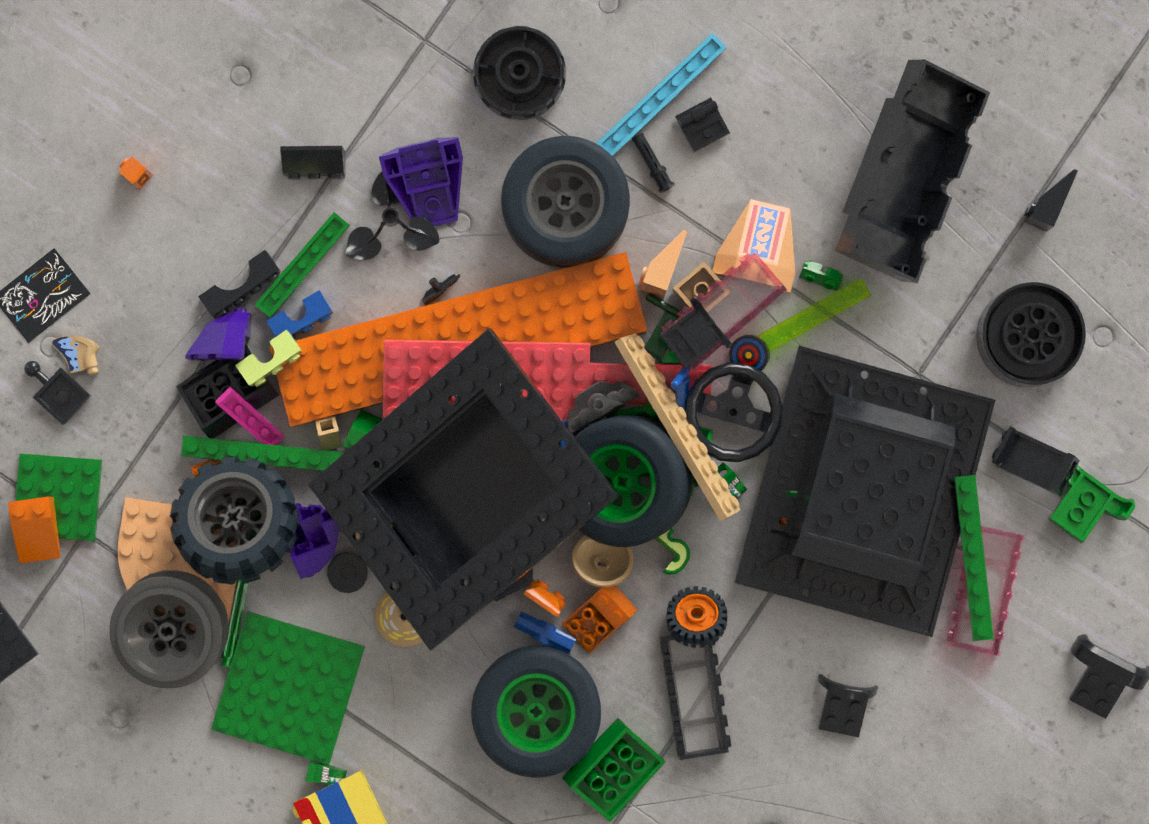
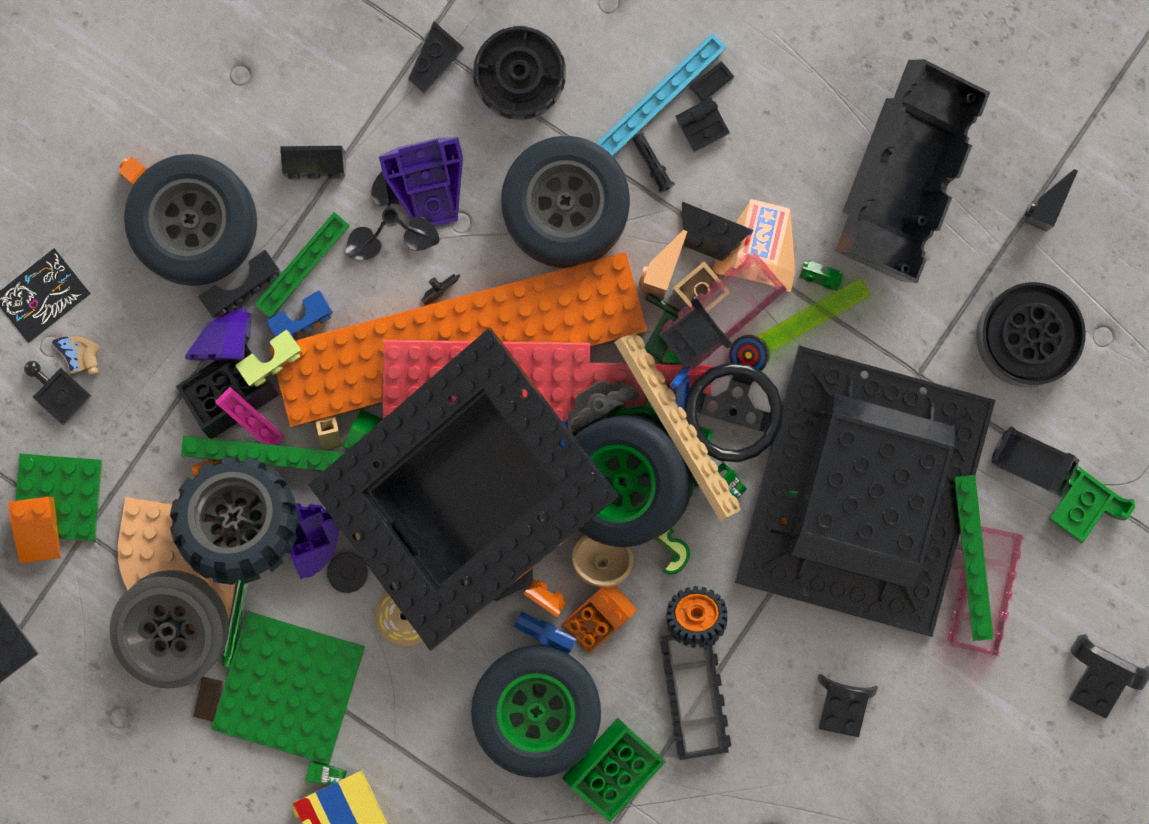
none -> black wheel [124,154,257,286]
none -> dark brown tile [193,676,223,721]
none -> black wing [408,21,464,94]
none -> black wing [682,202,754,261]
none -> black tile [690,61,734,102]

